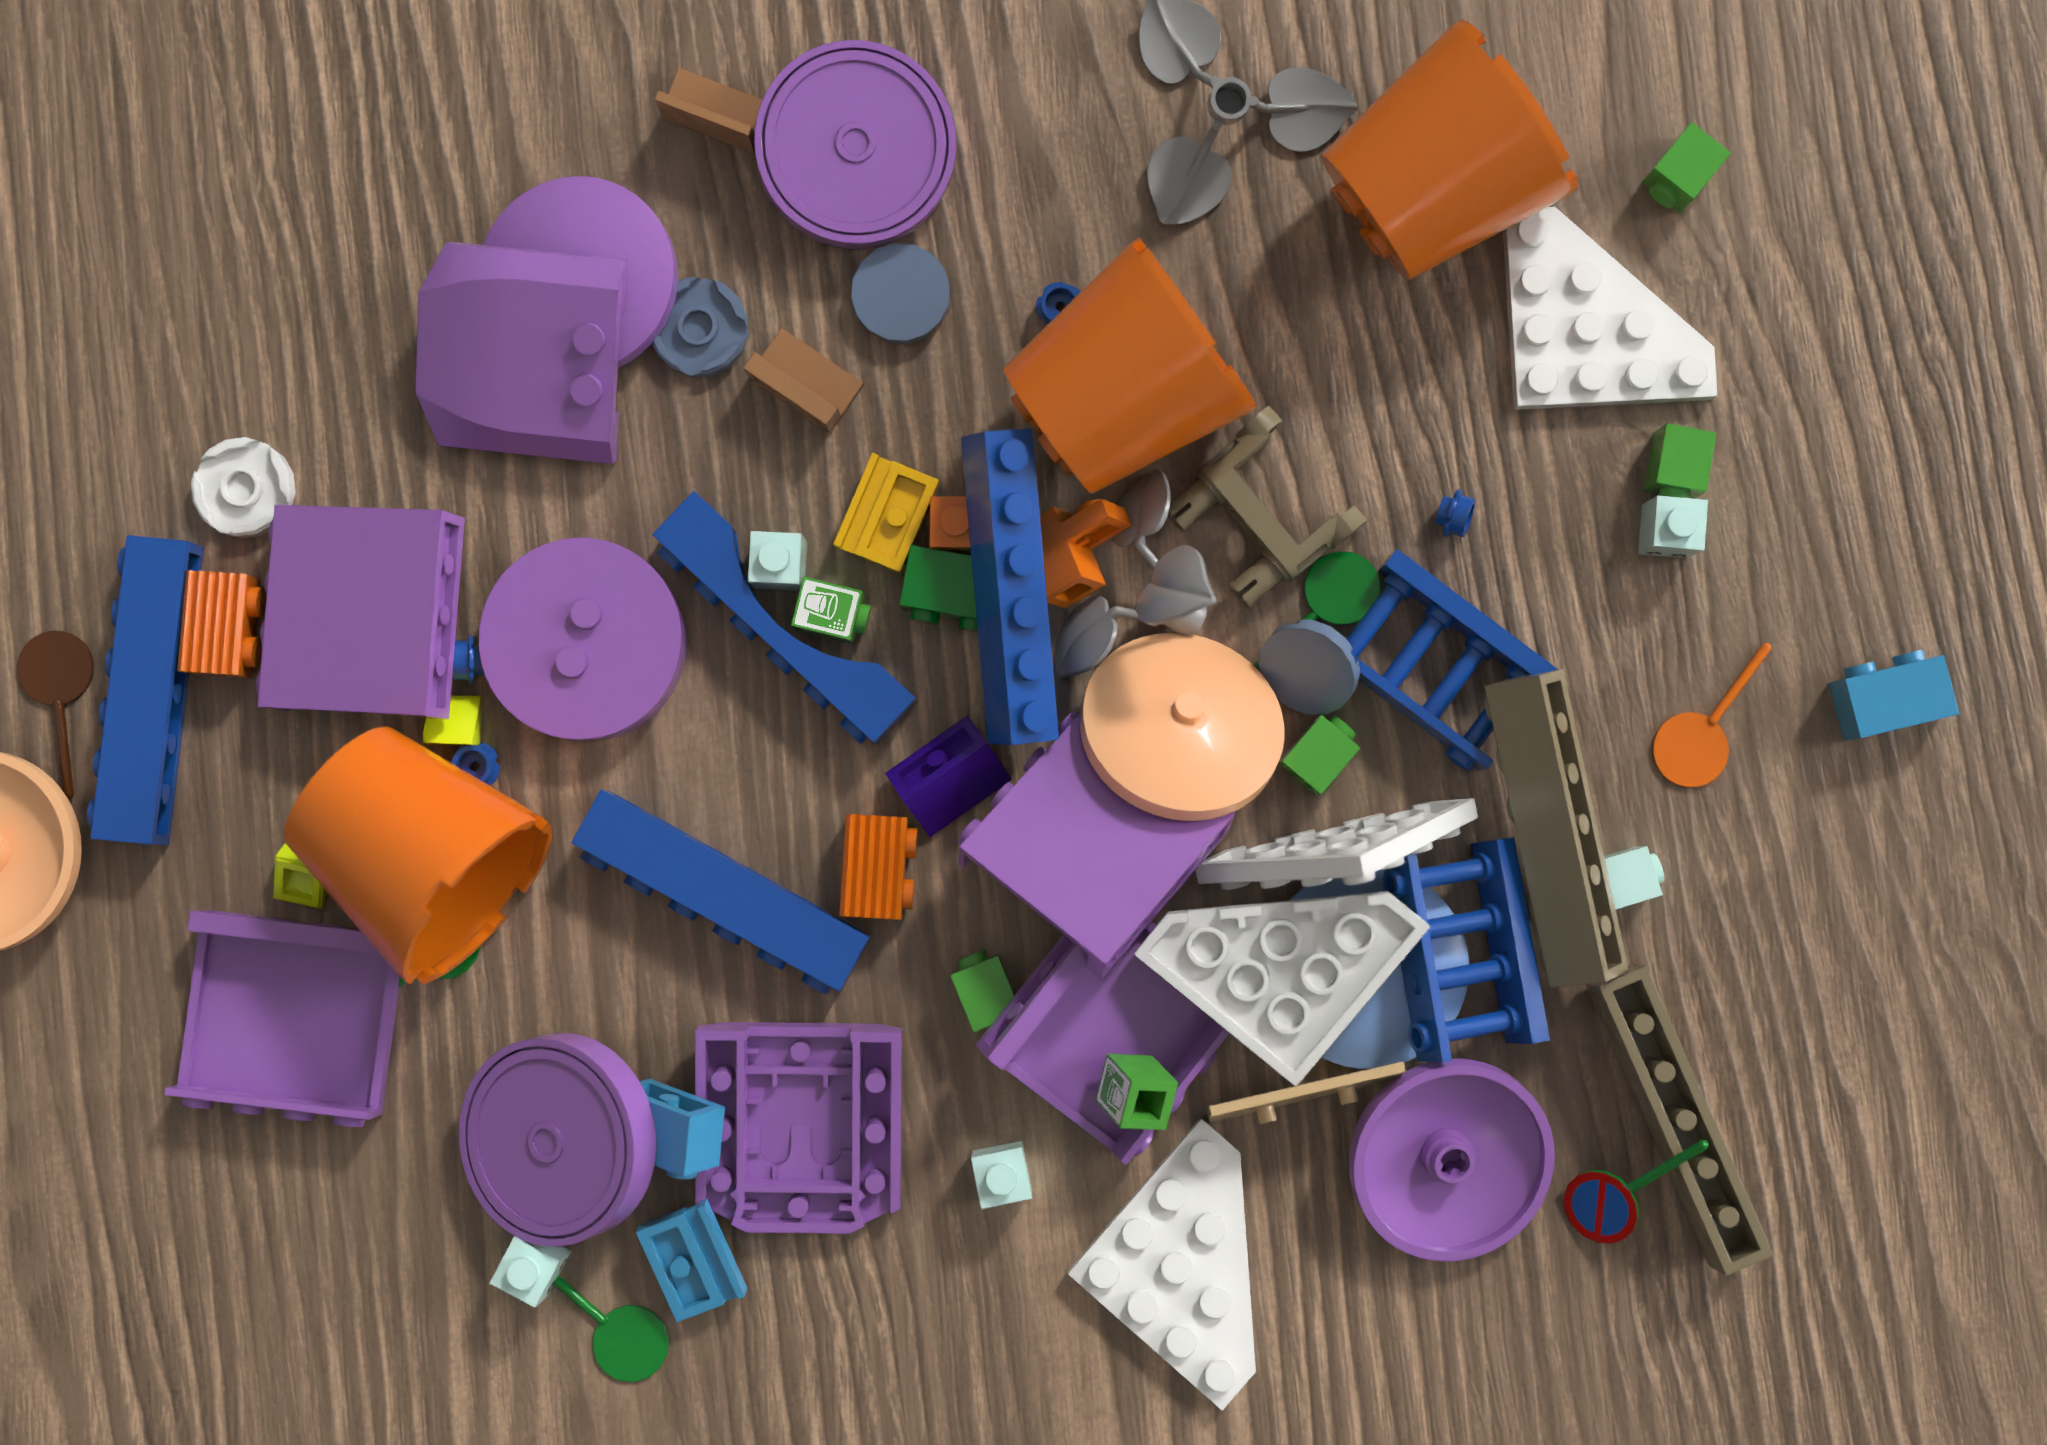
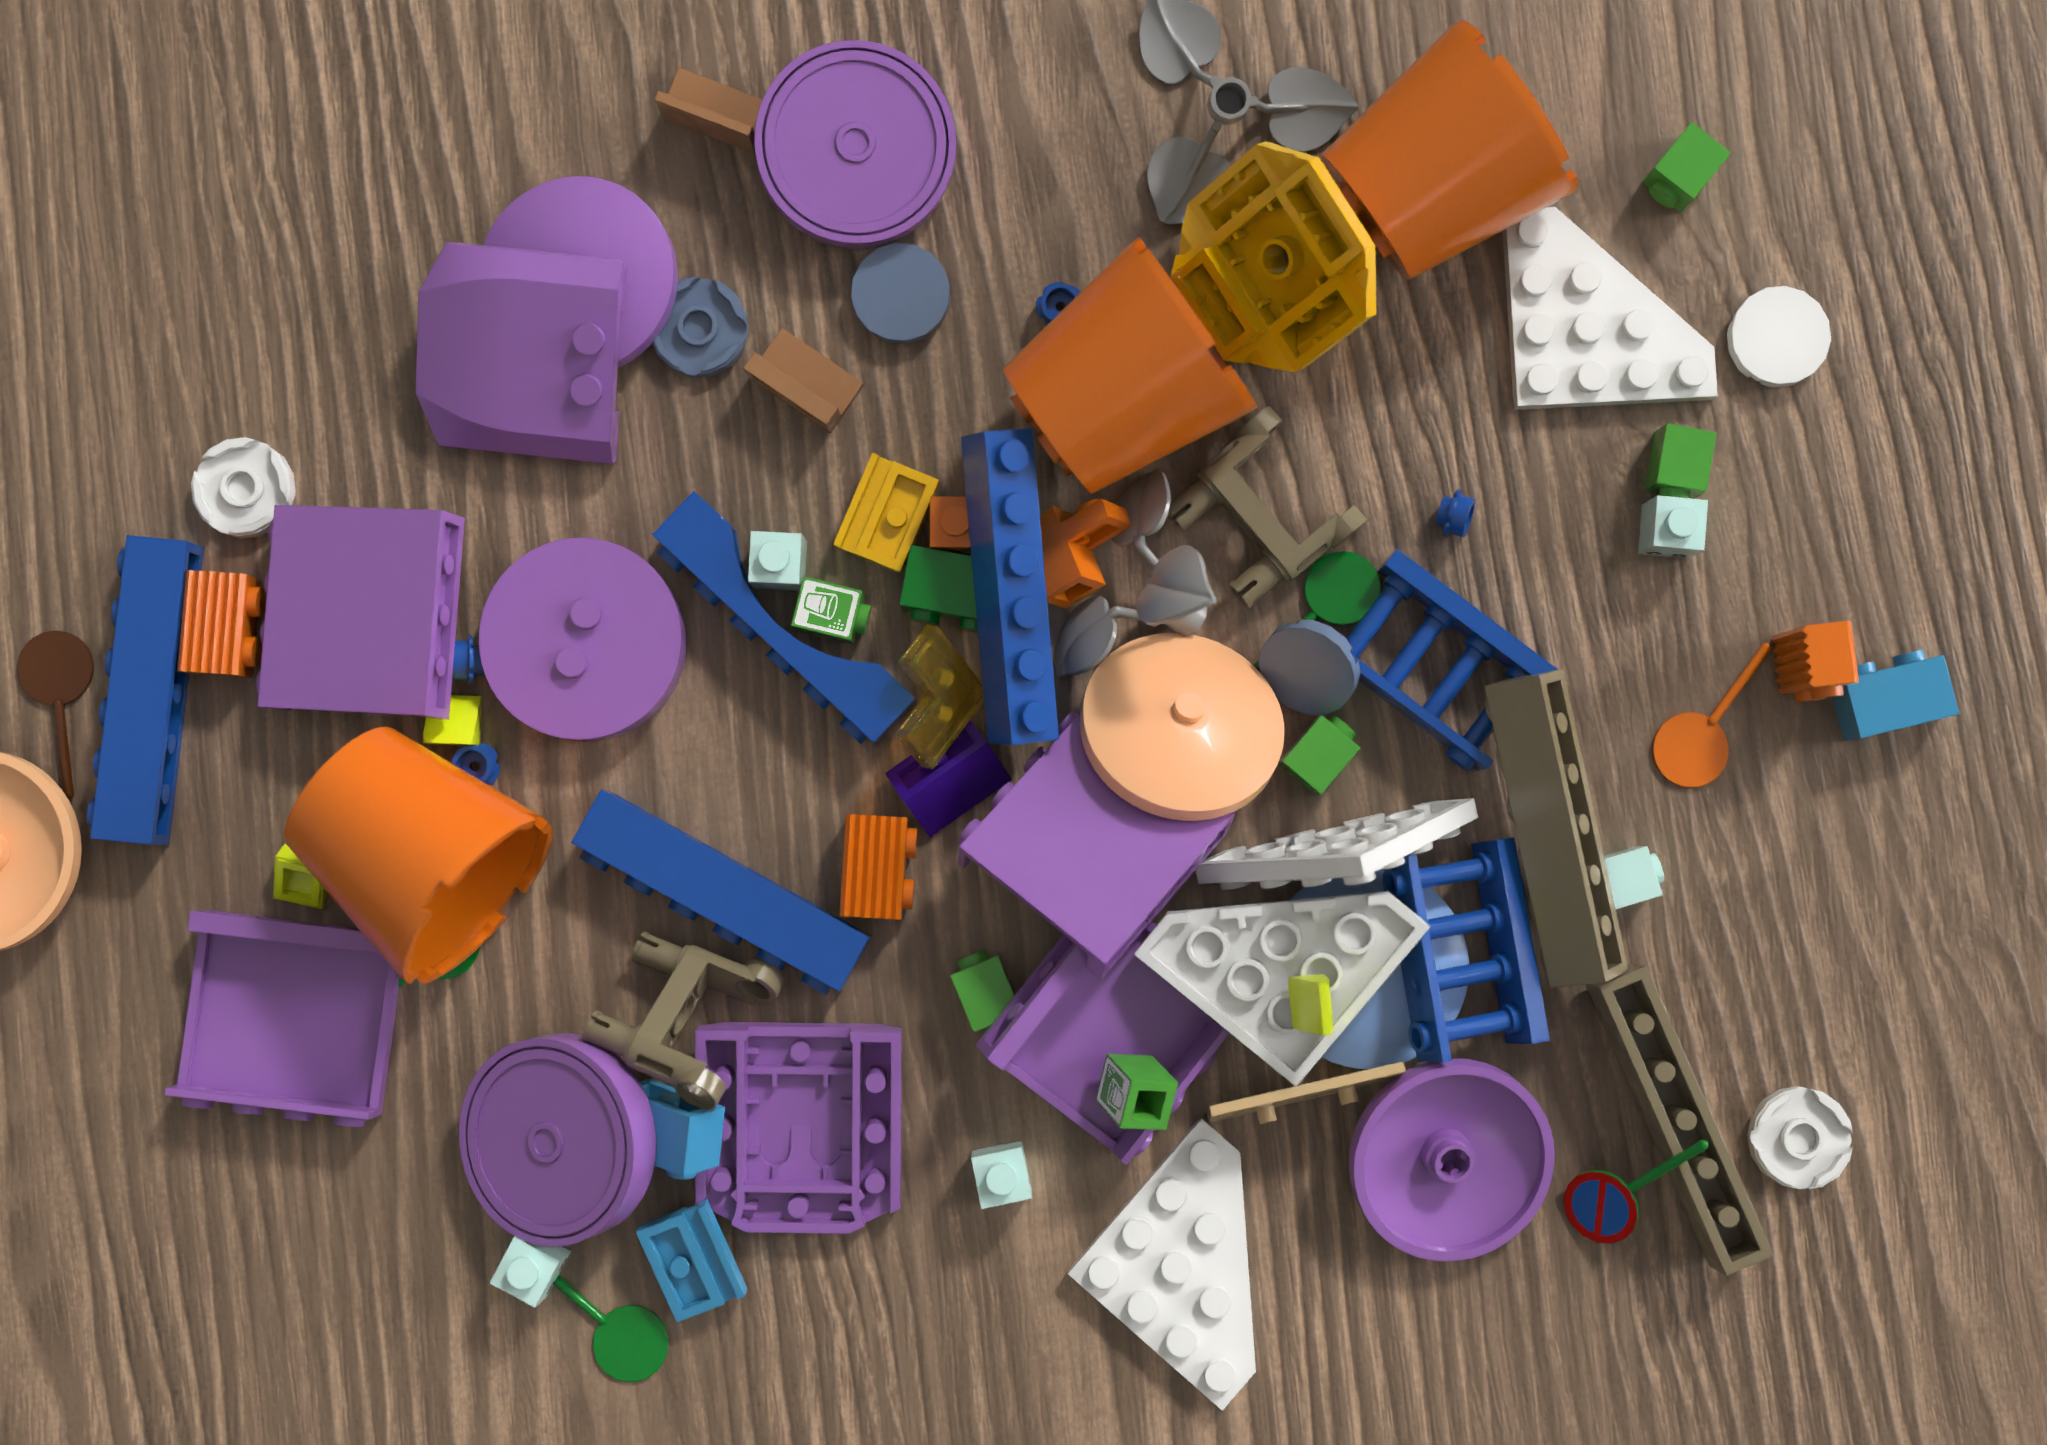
none -> dark tan connector [582,931,786,1111]
none -> clear yellow tile [895,624,984,769]
none -> yellow piece [1171,141,1376,372]
none -> neon yellow slope [1288,974,1334,1036]
none -> white tile [1727,286,1831,388]
none -> white tile [1747,1086,1853,1189]
none -> orange brick [1770,621,1859,703]

